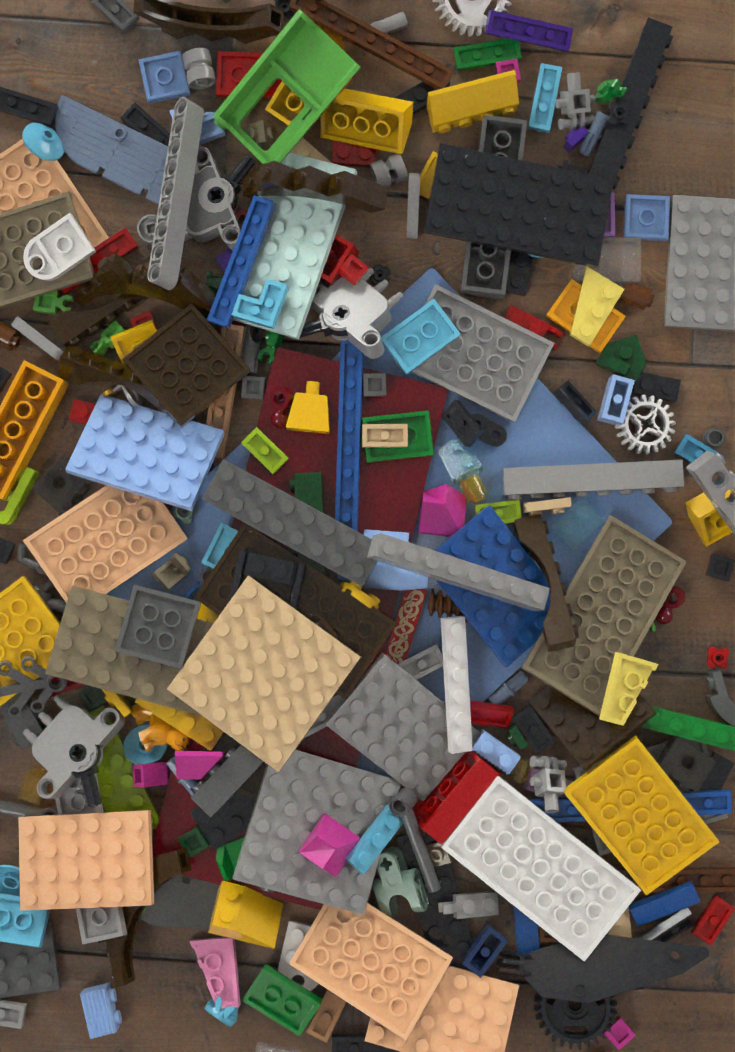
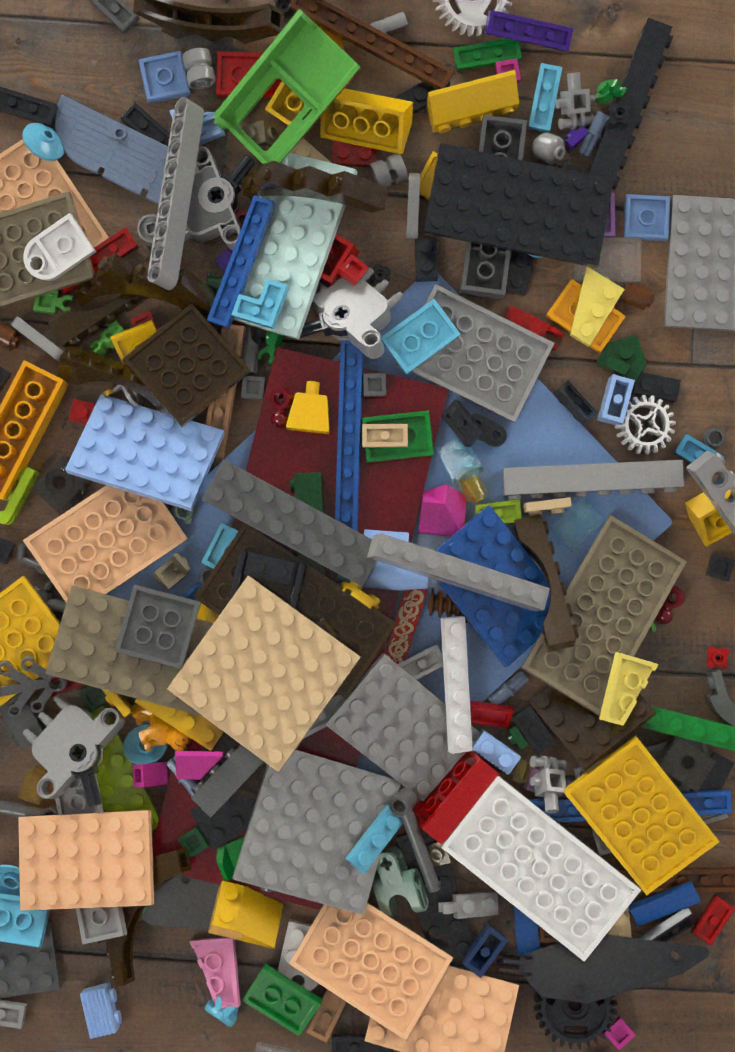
lime plate [241,427,289,475] -> none
dark pink slope [298,813,360,878] -> none
none -> black plate [415,238,438,282]
none -> light grey head [532,133,565,165]

